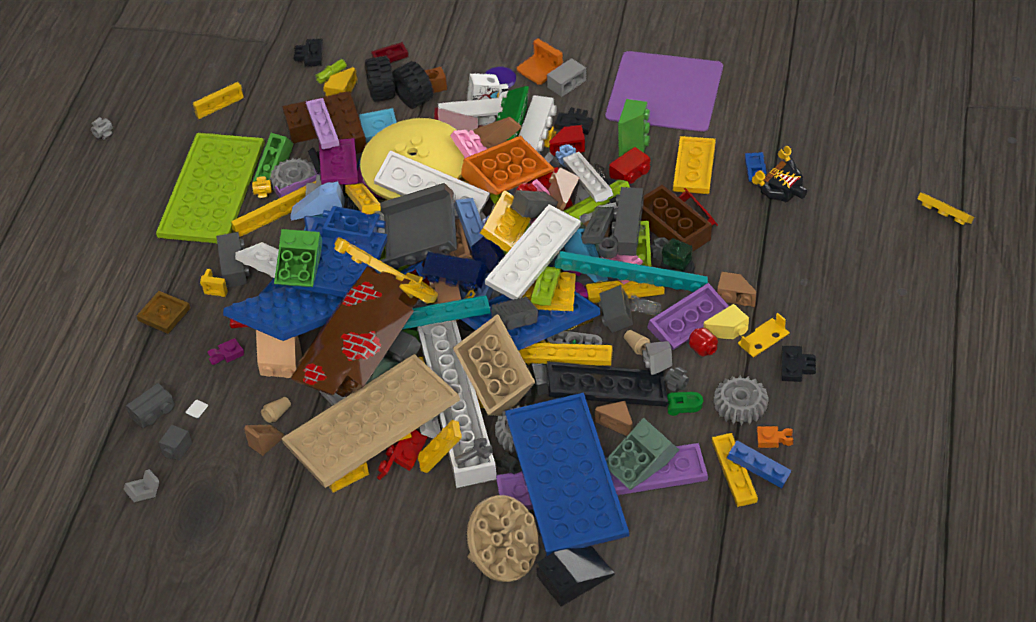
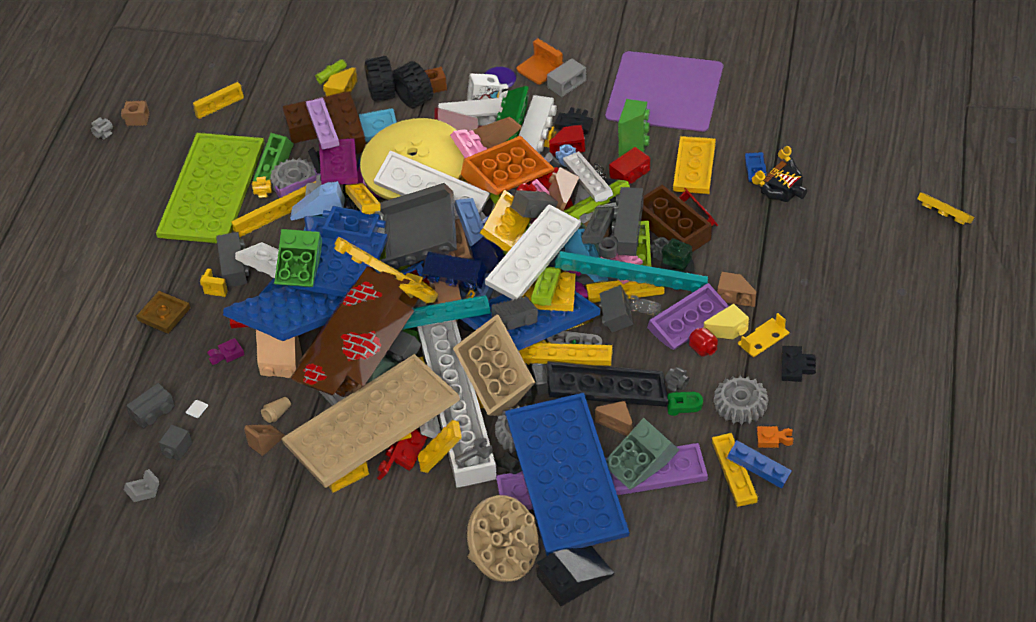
black hinge [293,39,323,67] -> none
dark red plate [371,42,409,63] -> none
tan cone [624,330,650,355] -> none
light grey slope [642,341,672,375] -> none
none -> medium nougat brick [121,101,149,126]

